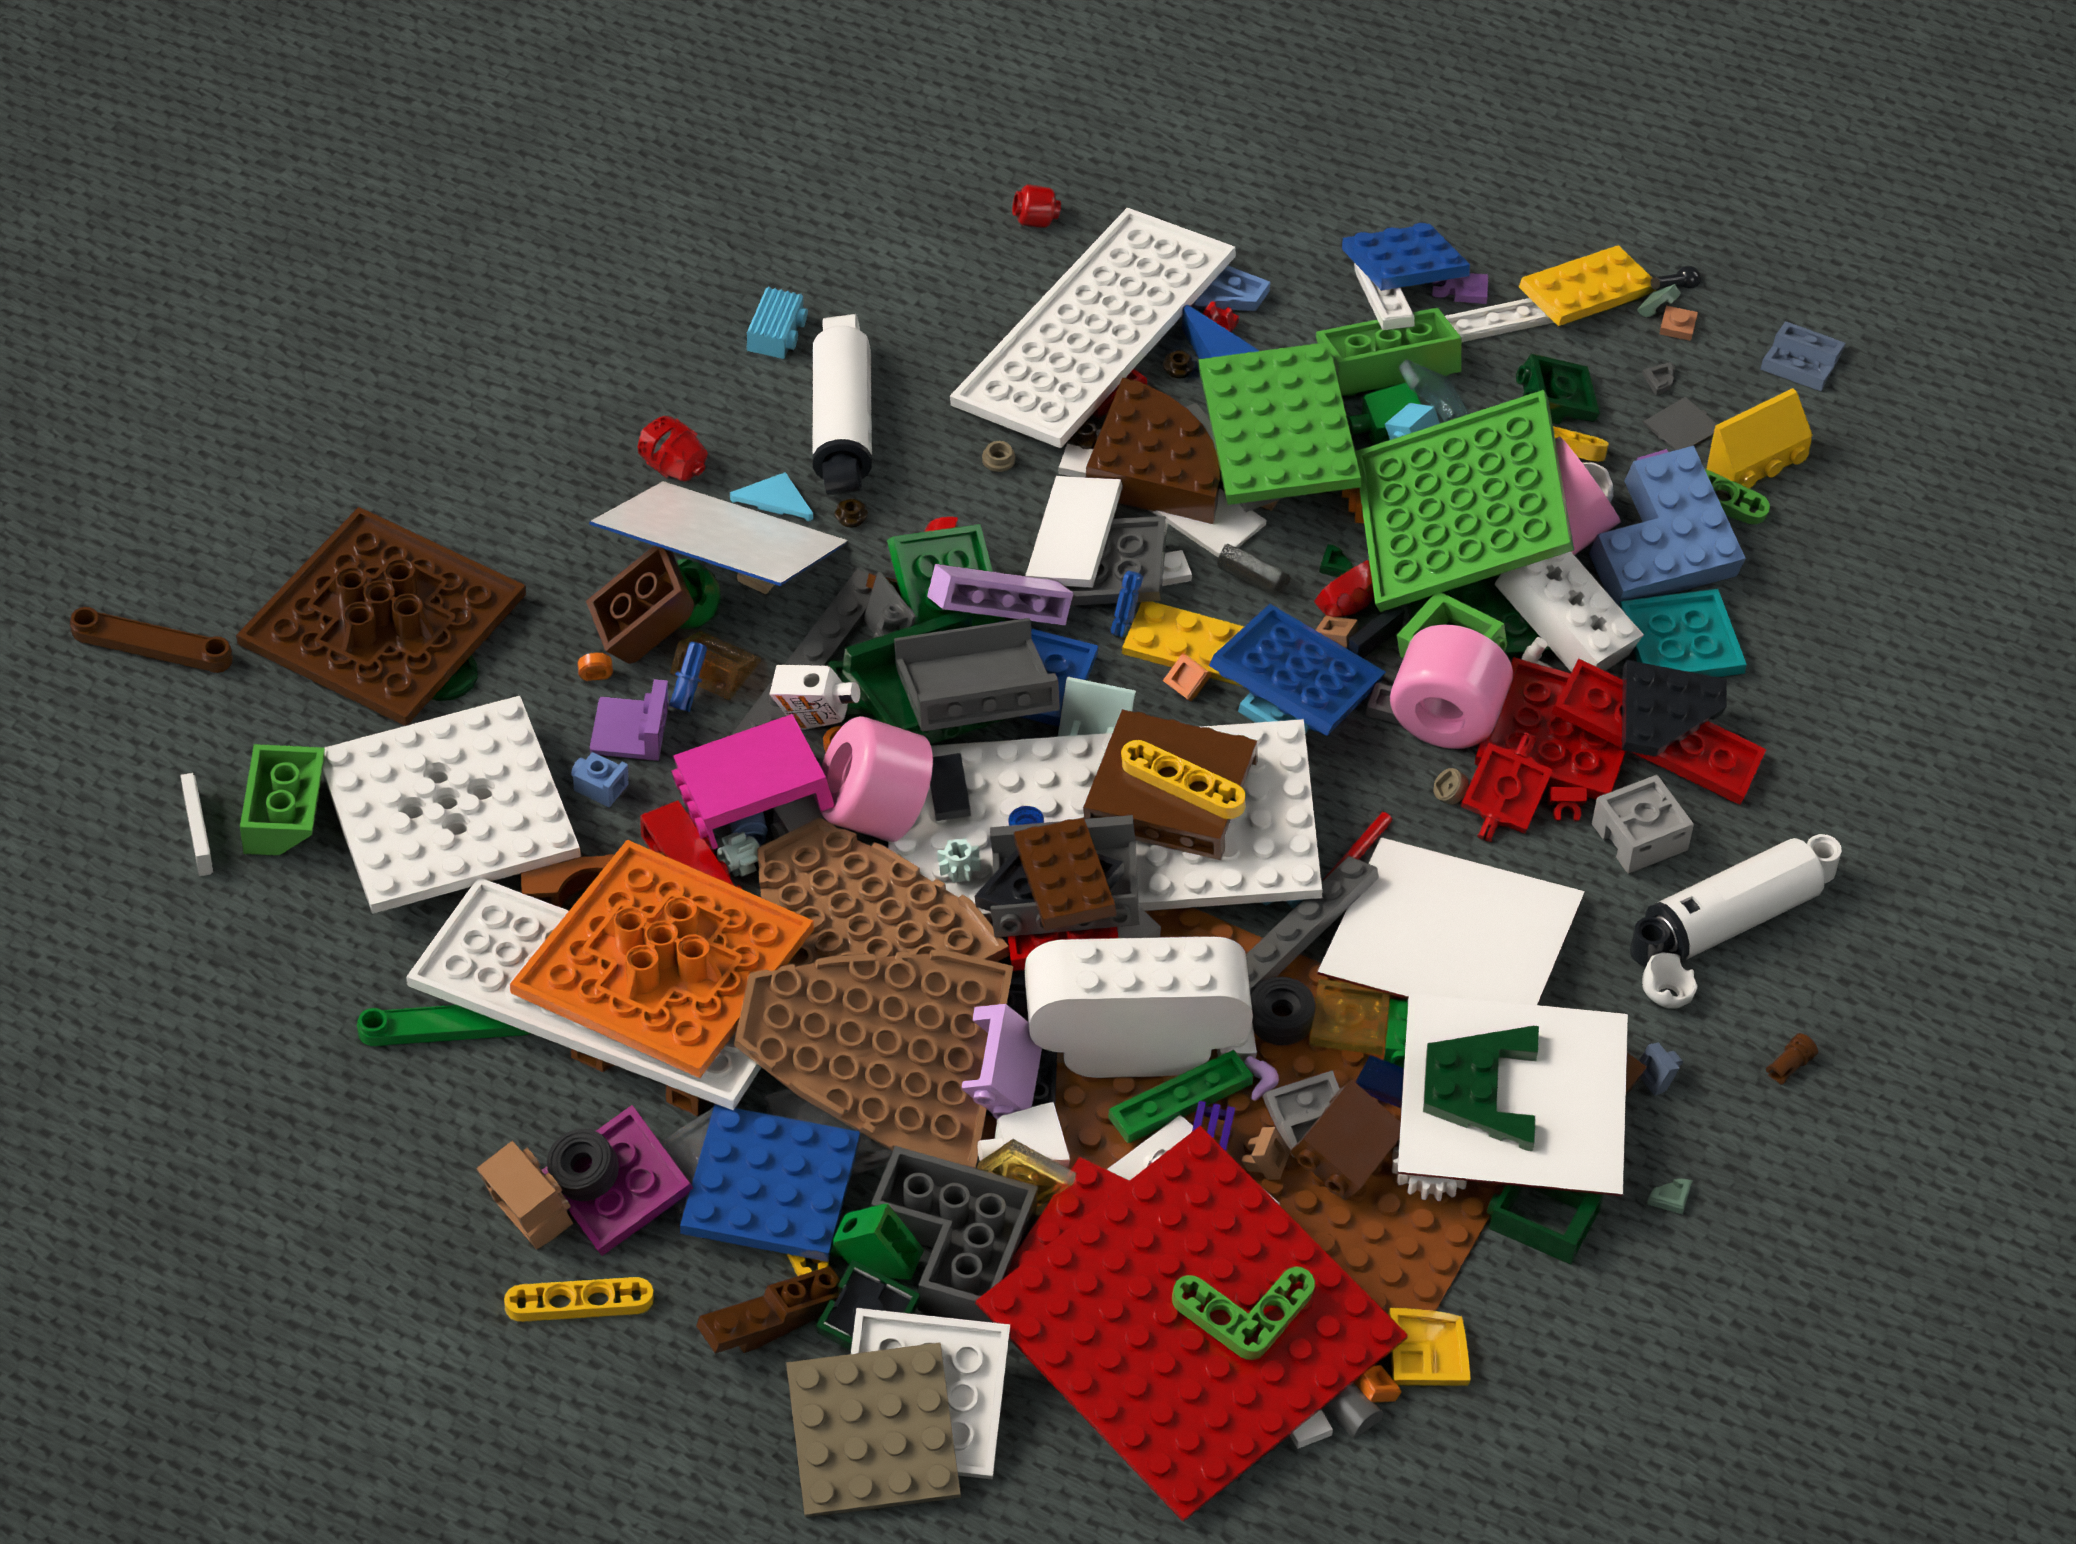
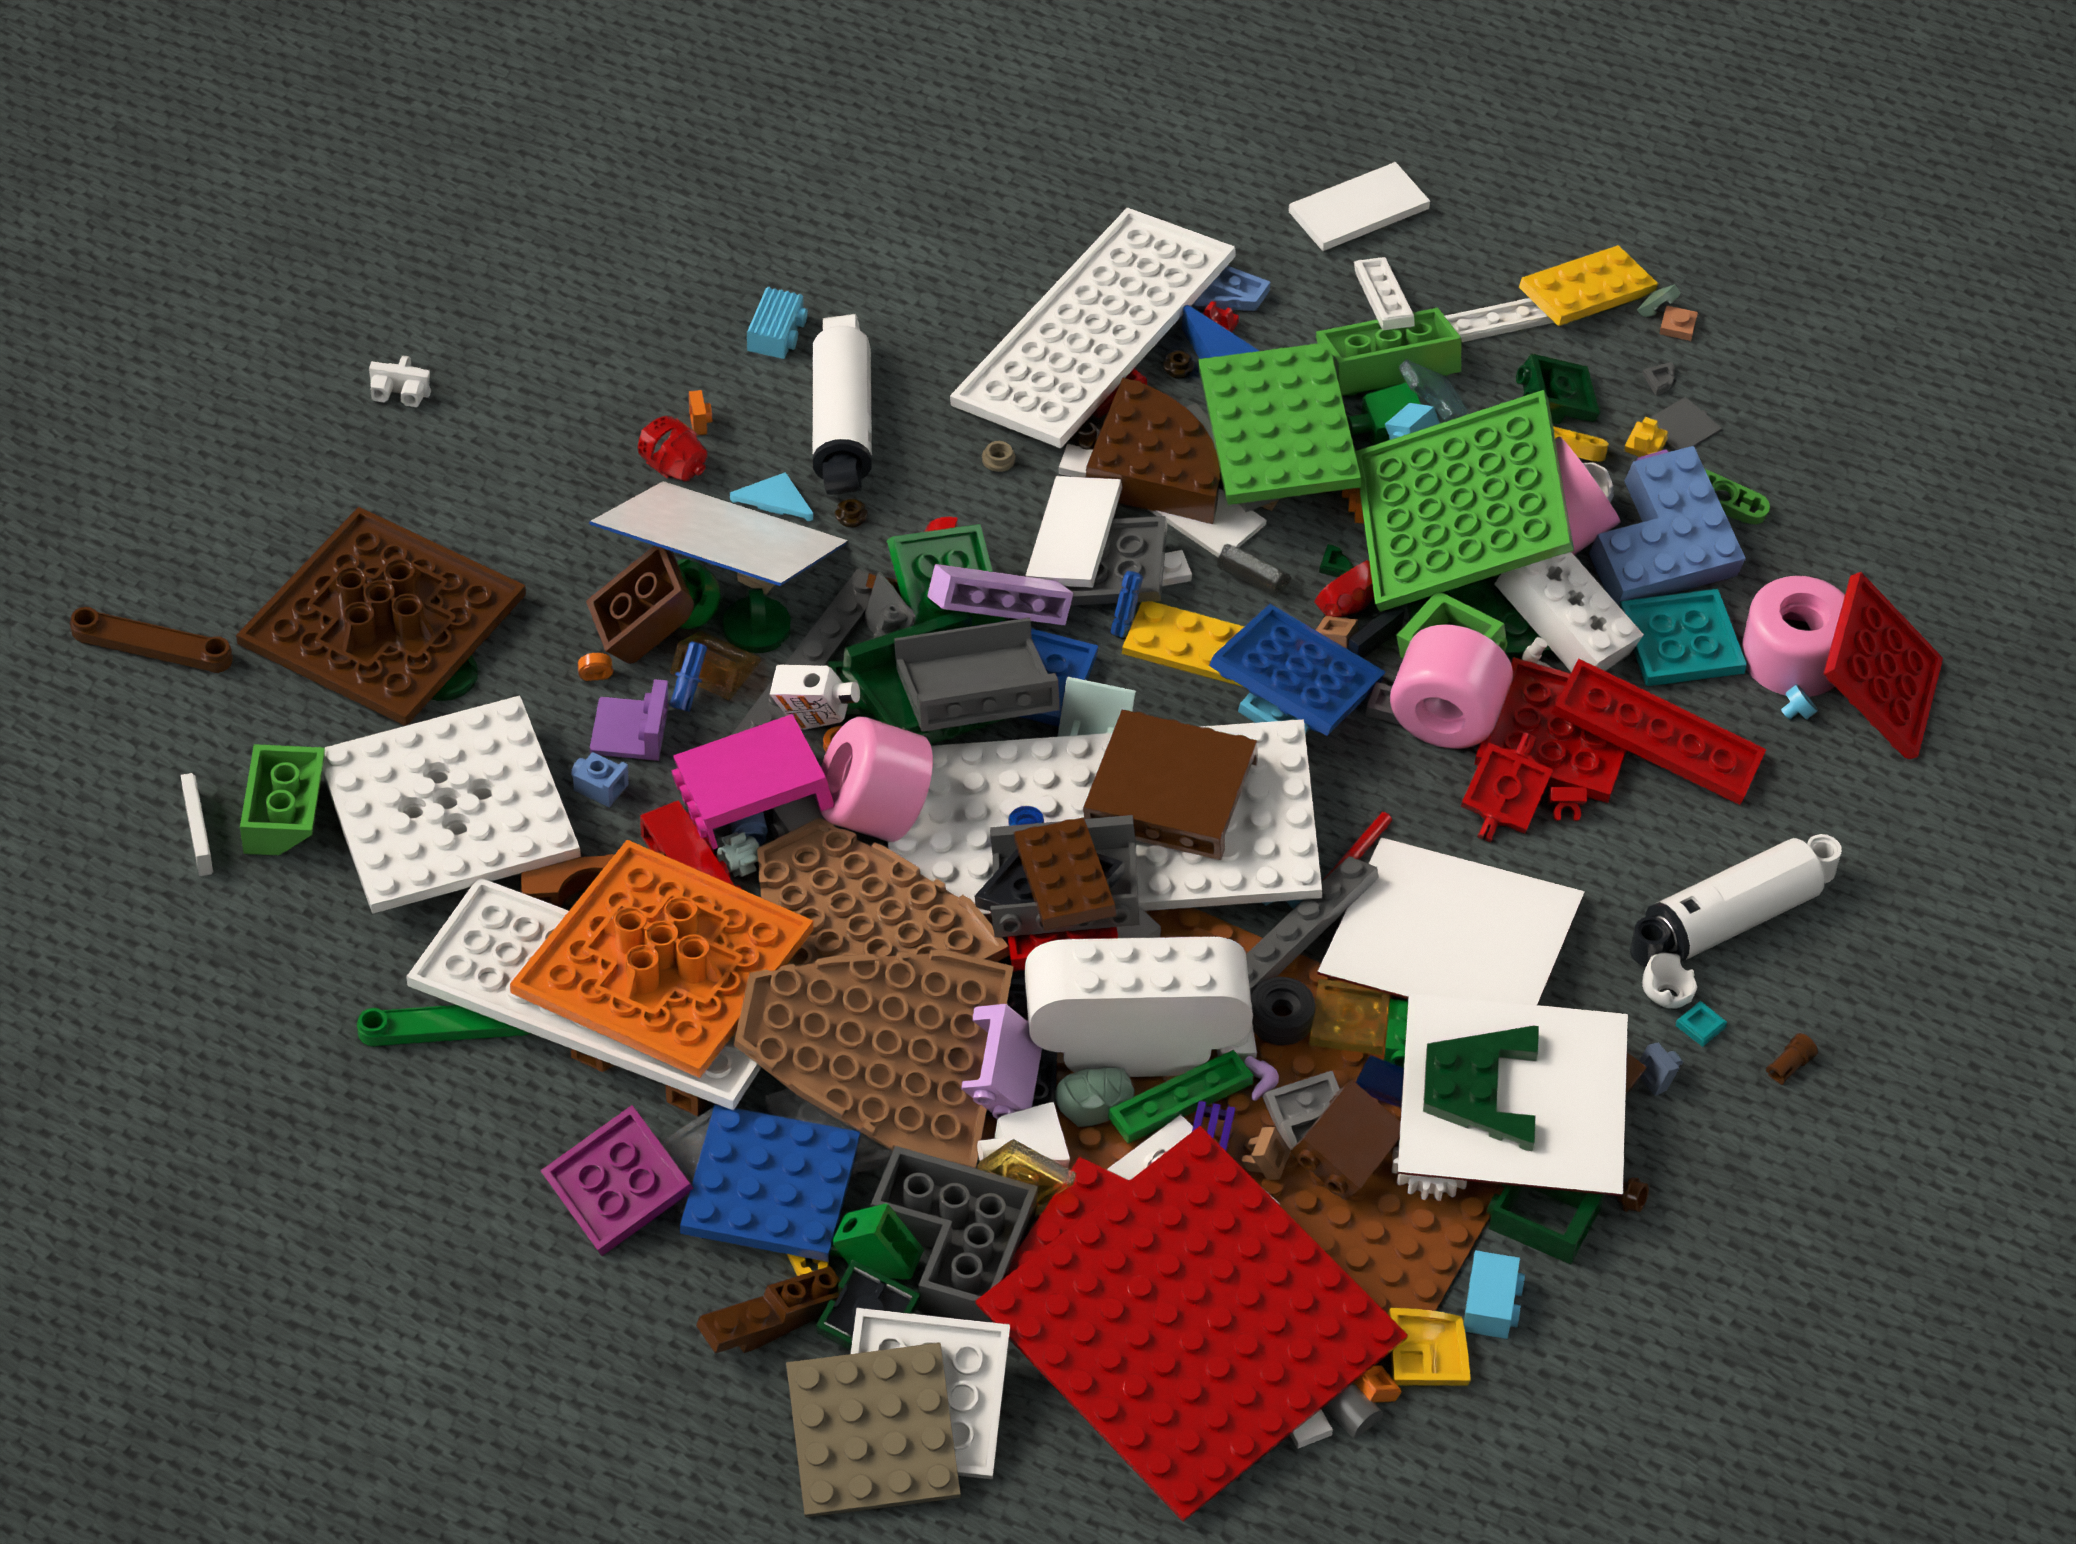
medium nougat piece [476,1141,573,1250] -> none
yellow beam [504,1277,654,1322] -> none
black tyre [547,1129,619,1201] -> none
black tile [930,753,971,821] -> none
light aqua gear [937,838,981,883] -> none
red head [1012,184,1061,228] -> none
yellow beam [1121,740,1246,819] -> none
orange tile [1163,653,1212,701] -> none
bright green beam [1172,1267,1315,1360] -> none
blue plate [1342,223,1470,291] -> none
medium lavender plate [1432,273,1488,304] -> none
dark tan tile [1433,768,1469,805] -> none
light grey piece [1592,775,1694,874] -> none
black plate [1622,660,1727,757] -> none
sand green tile [1647,1179,1692,1215] -> none
black bar [1651,266,1701,290] -> none
yellow slope [1706,388,1813,489] -> none
sand blue slope [1760,321,1846,391] -> none
none -> white hips [369,356,431,408]
none -> orange plate [689,390,712,435]
none -> dark green tile [723,588,791,653]
none -> sand green piece [1055,1067,1135,1127]
none -> white tile [1289,162,1430,251]
none -> medium azure brick [1464,1250,1525,1339]
none -> reddish brown plate [1617,1177,1649,1212]
none -> yellow tile [1624,417,1668,457]
none -> teal tile [1675,1001,1727,1047]
none -> bright pink piece [1741,576,1845,697]
none -> medium azure tile [1781,684,1818,720]
none -> red plate [1823,572,1943,759]

